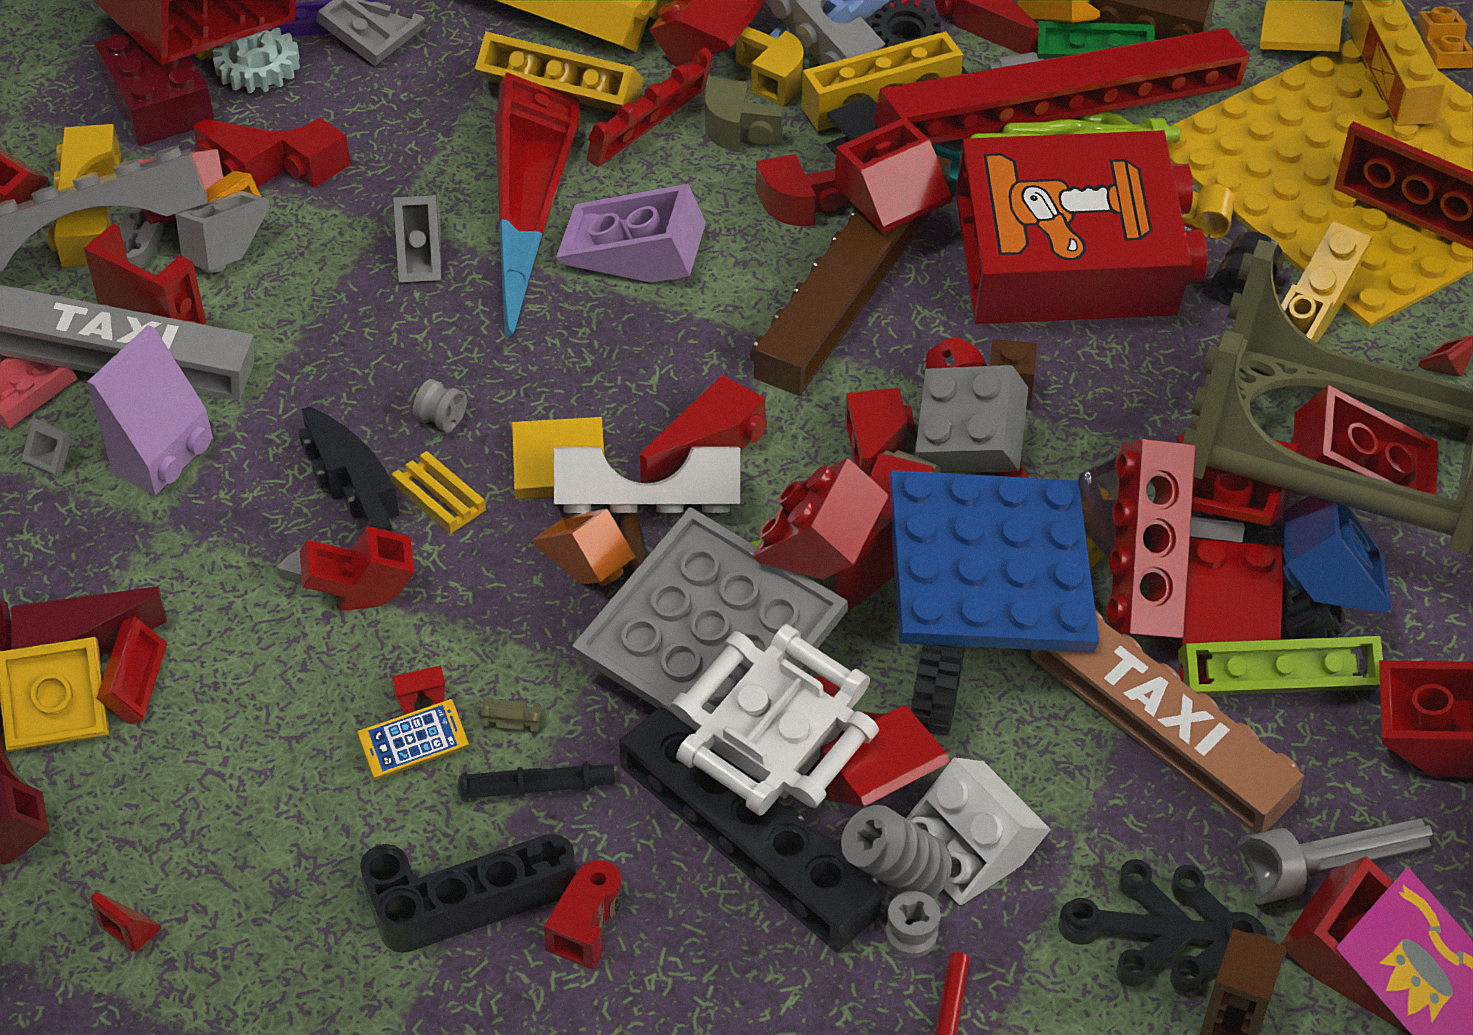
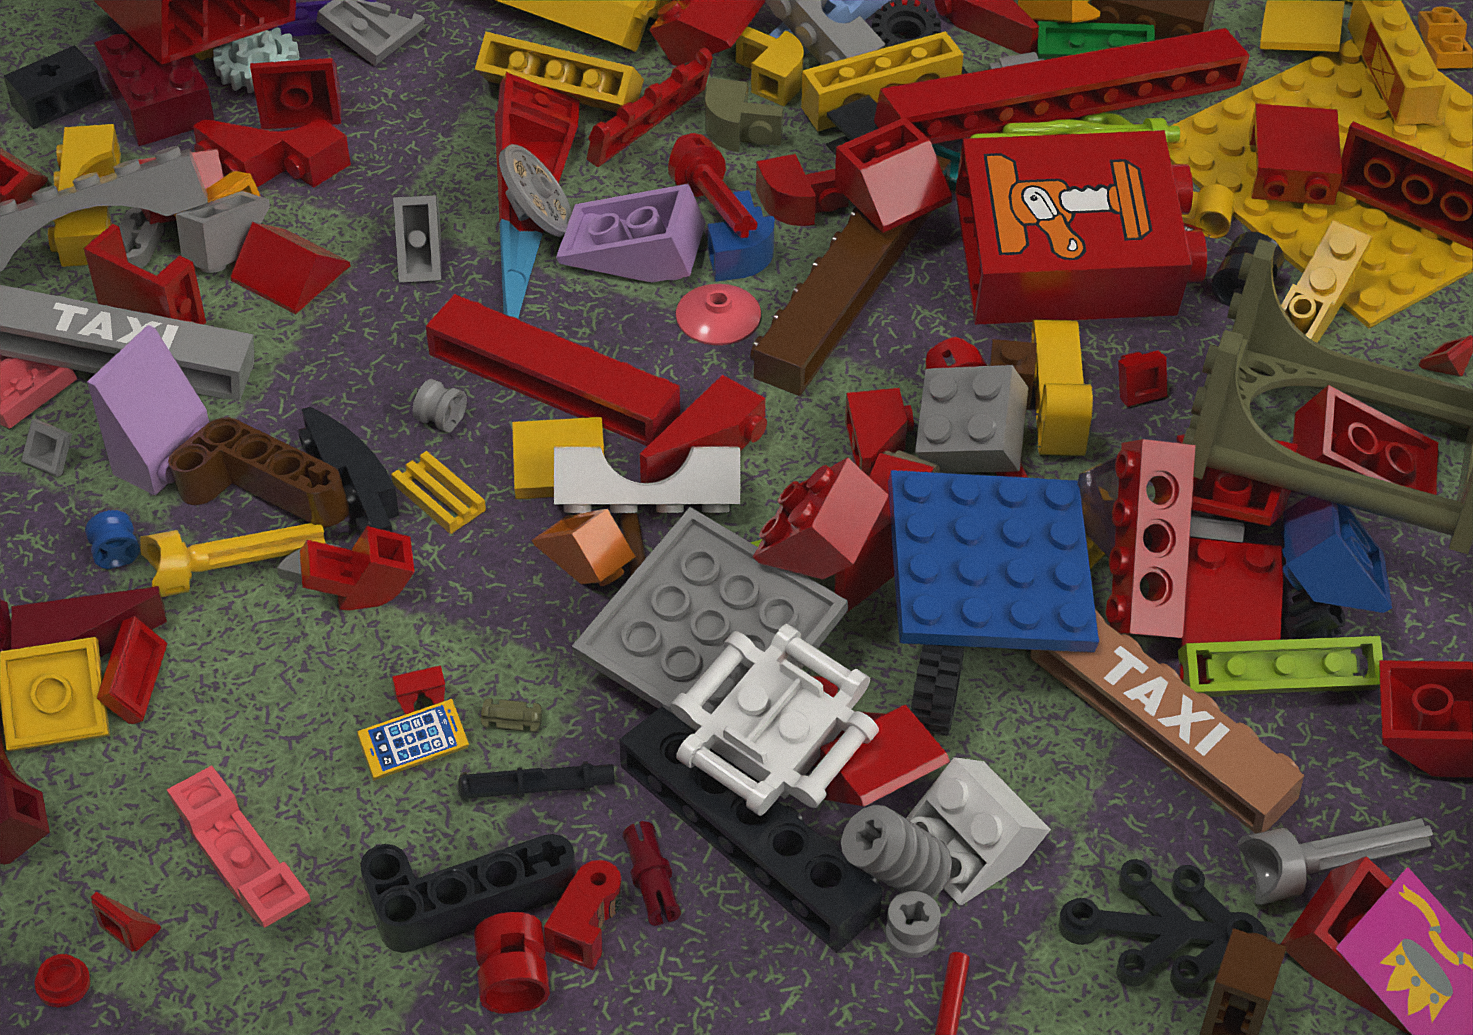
none -> black brick [4,45,104,129]
none -> red plate [34,954,91,1008]
none -> blue wheel [85,510,140,569]
none -> yellow piece [140,523,326,597]
none -> coral slope [167,765,311,928]
none -> reddish brown beam [168,417,350,527]
none -> red slope [230,222,351,315]
none -> red slope [250,58,341,129]
none -> red brick [426,294,680,446]
none -> red wheel [474,912,550,1014]
none -> light grey shield [499,144,572,237]
none -> dark red pin [622,821,681,926]
none -> red piece [668,133,757,238]
none -> coral dish [676,284,761,345]
none -> blue brick [708,190,775,282]
none -> yellow beam [1031,320,1093,456]
none -> red tile [1118,350,1167,407]
none -> red panel [1249,103,1342,205]

